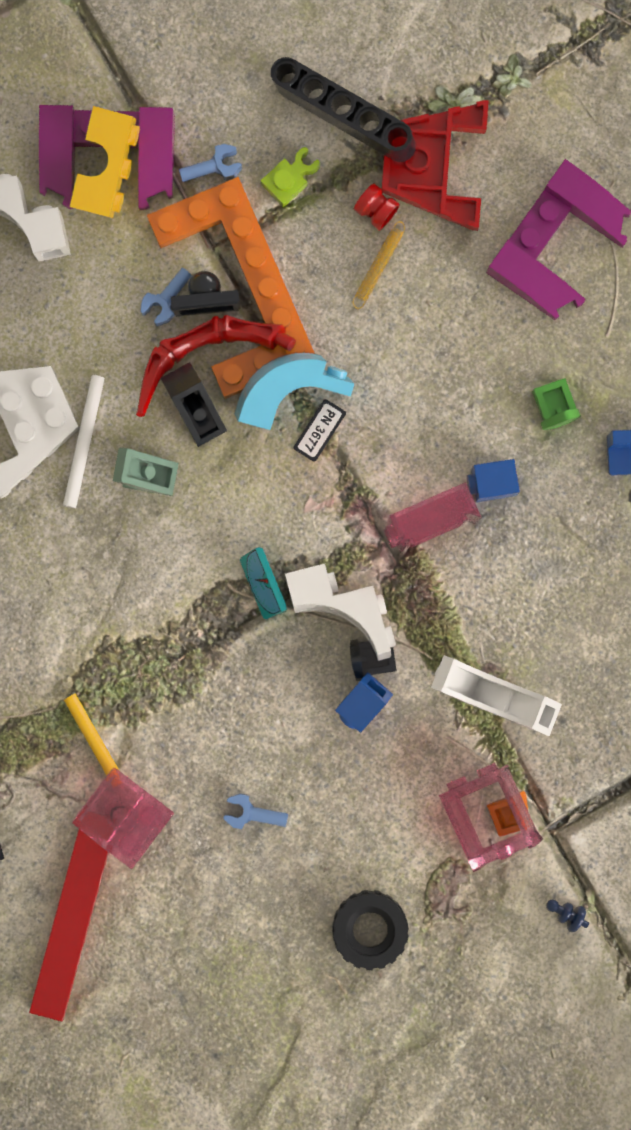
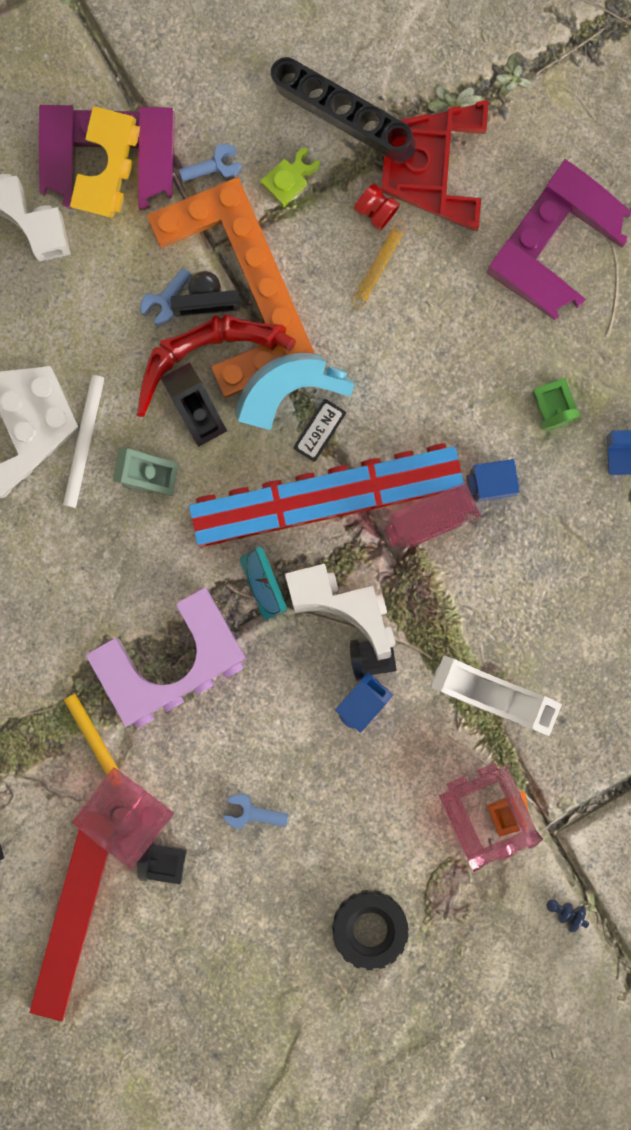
none -> lavender arch [86,587,247,729]
none -> black tile [137,839,187,885]
none -> brick [189,443,464,548]

